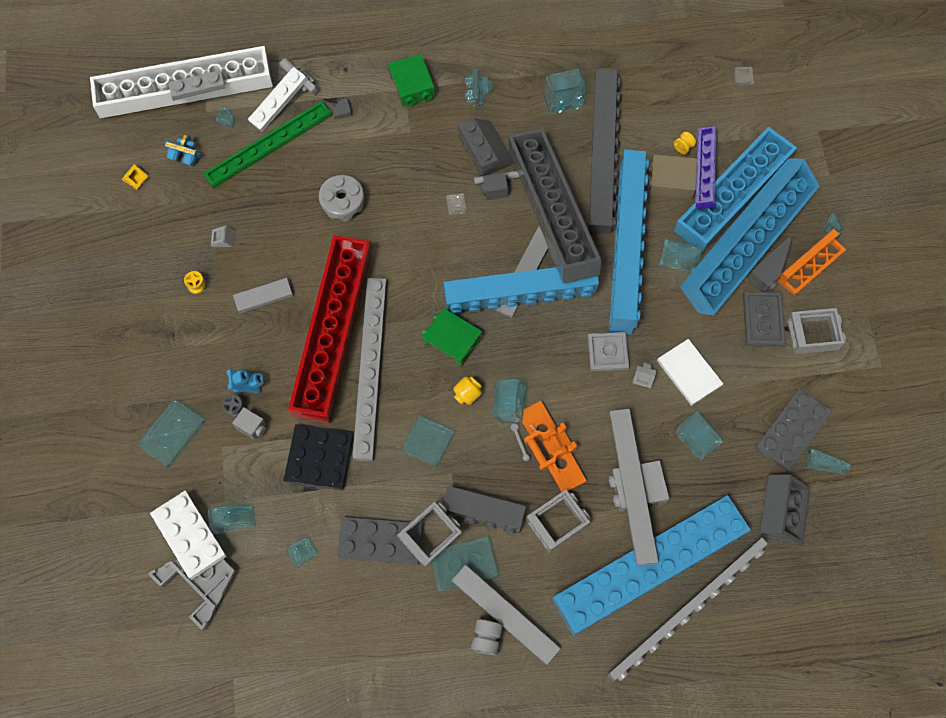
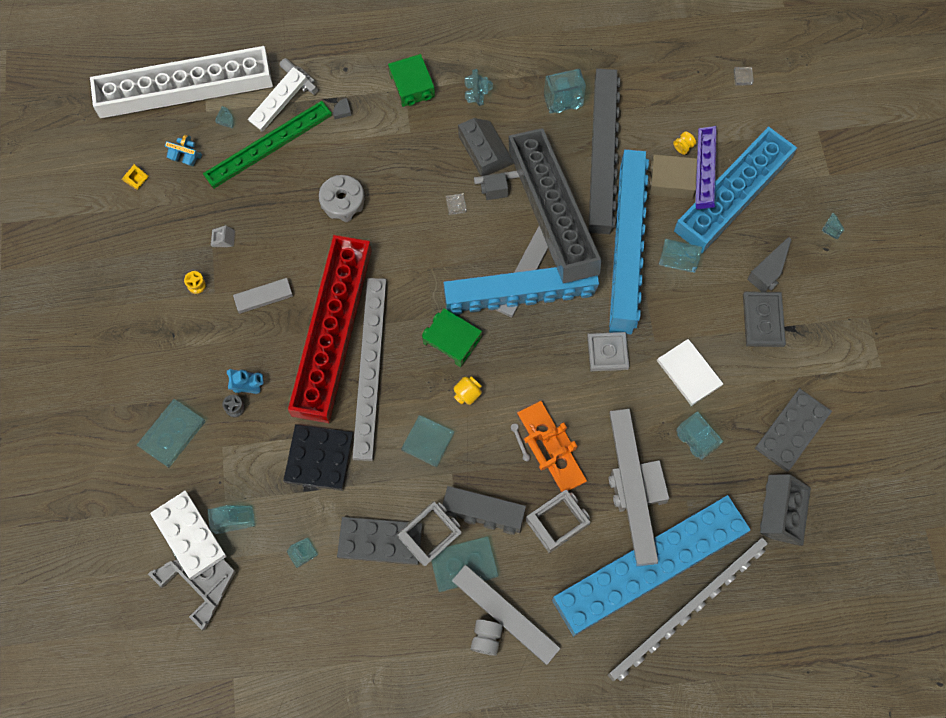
light grey plate [168,70,225,101] -> none
light grey brick [232,407,266,440] -> none
clear light blue brick [492,379,526,423] -> none
light grey tile [632,362,656,388] -> none
dark azure brick [680,159,820,316] -> none
orange fence [778,229,846,296] -> none
light grey window [787,308,846,354] -> none
clear light blue slope [805,448,851,474] -> none

